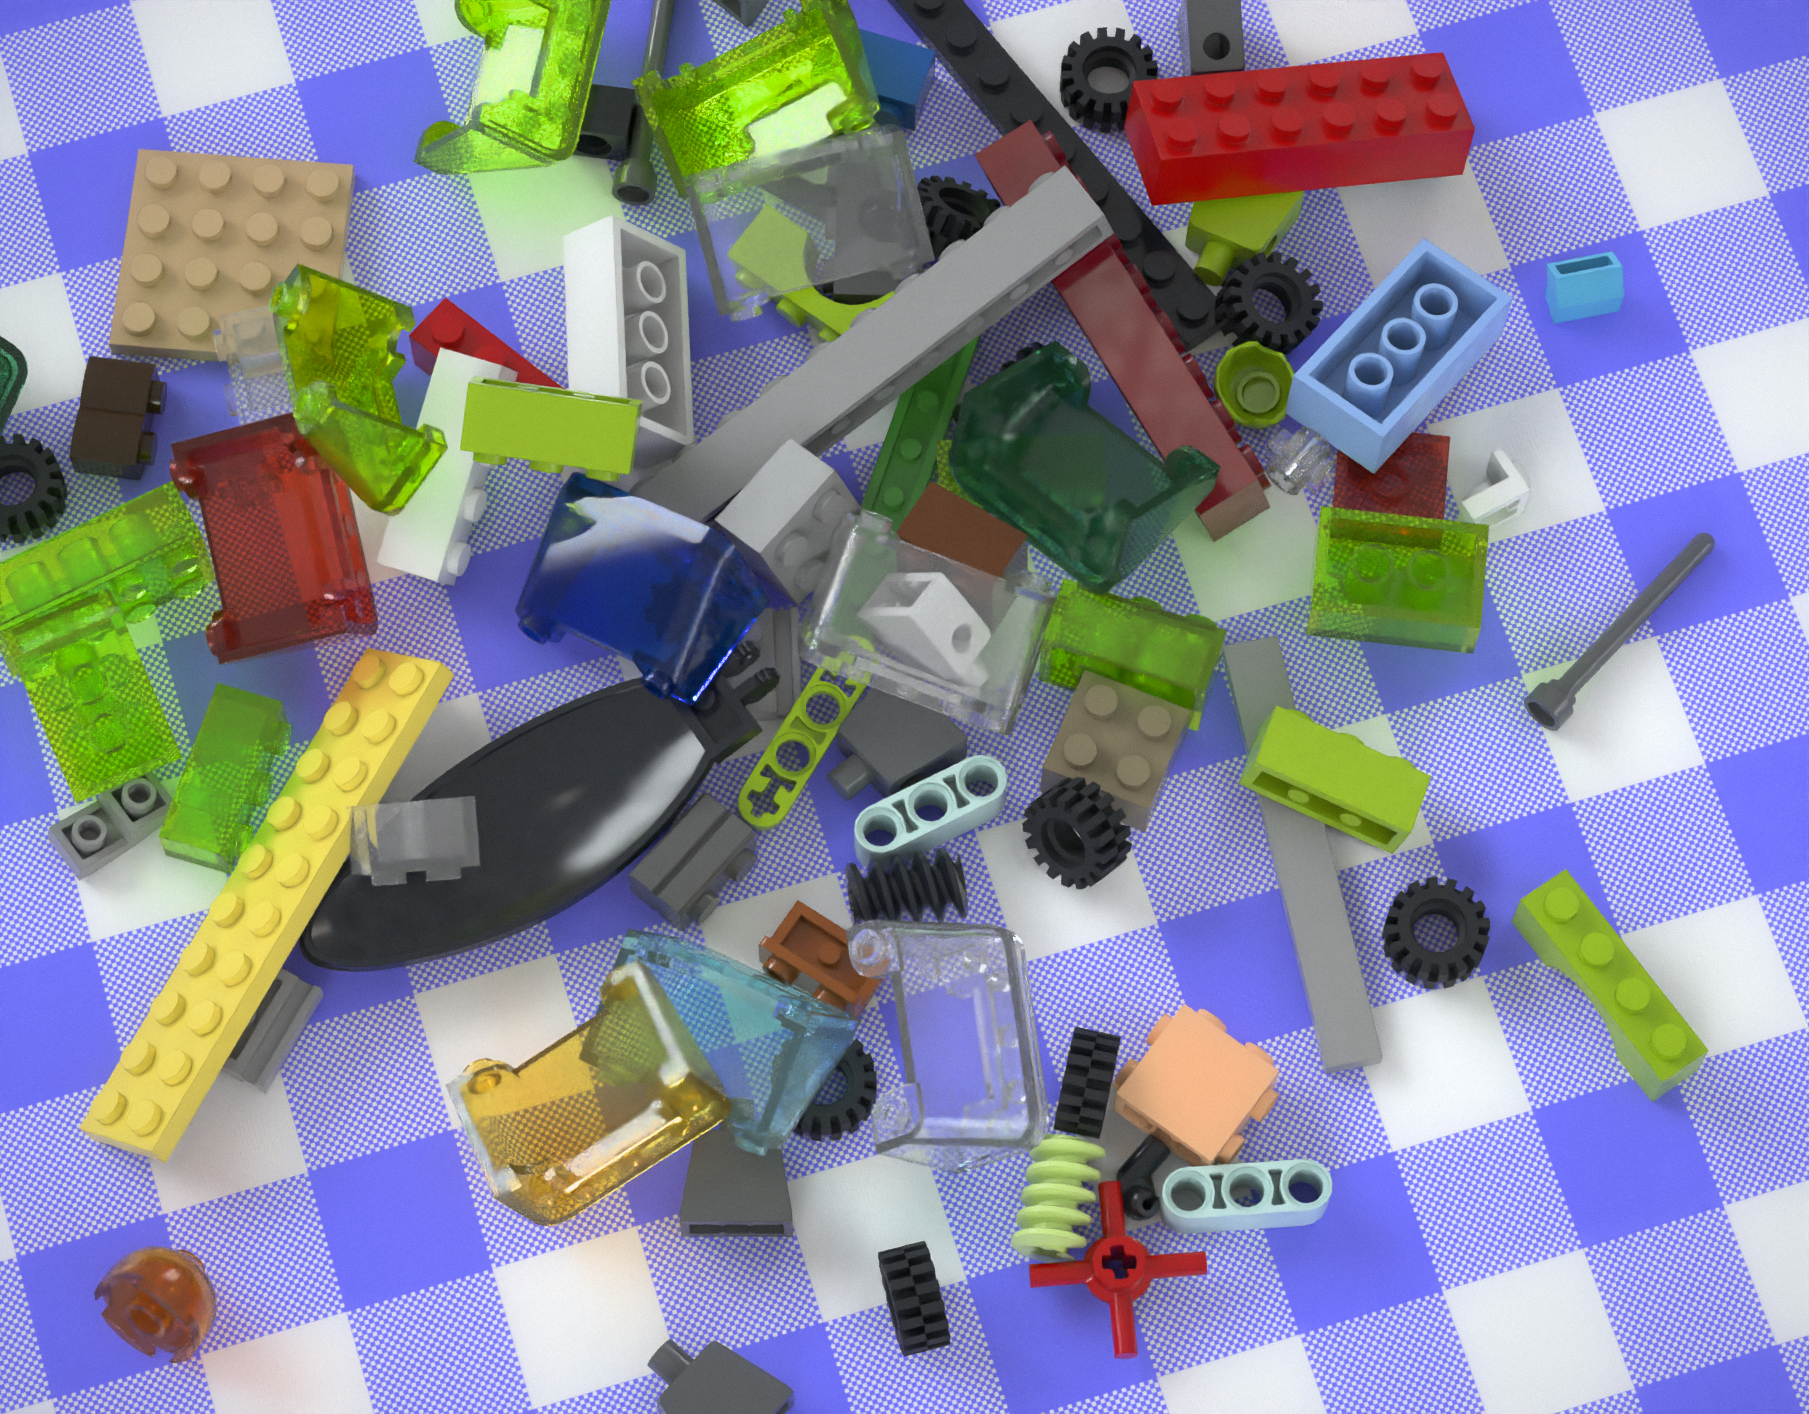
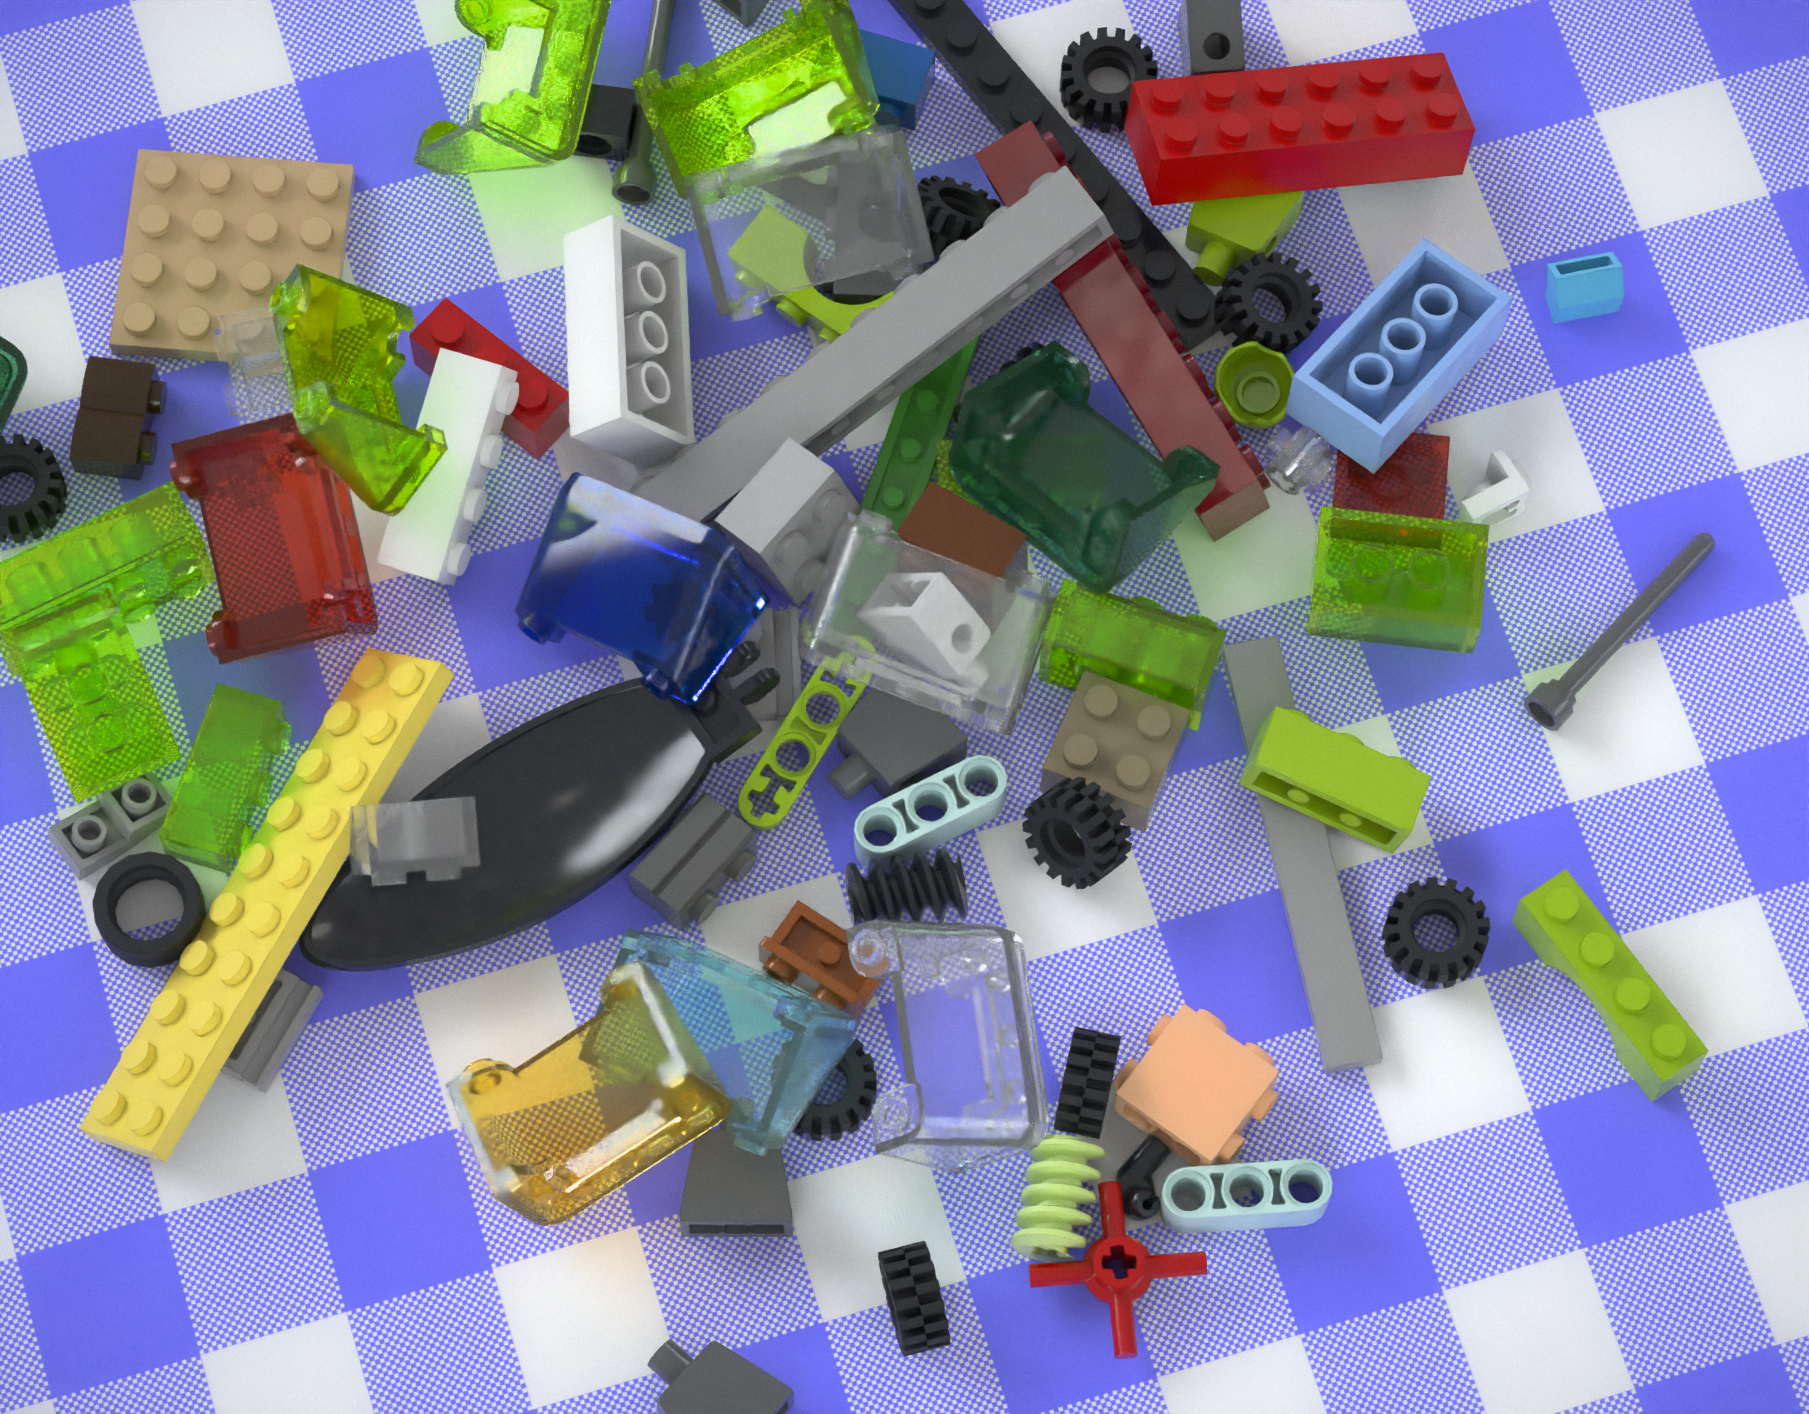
clear orange cylinder [94,1246,218,1363] -> none
lime brick [460,376,643,481] -> none
none -> black tyre [92,851,207,968]

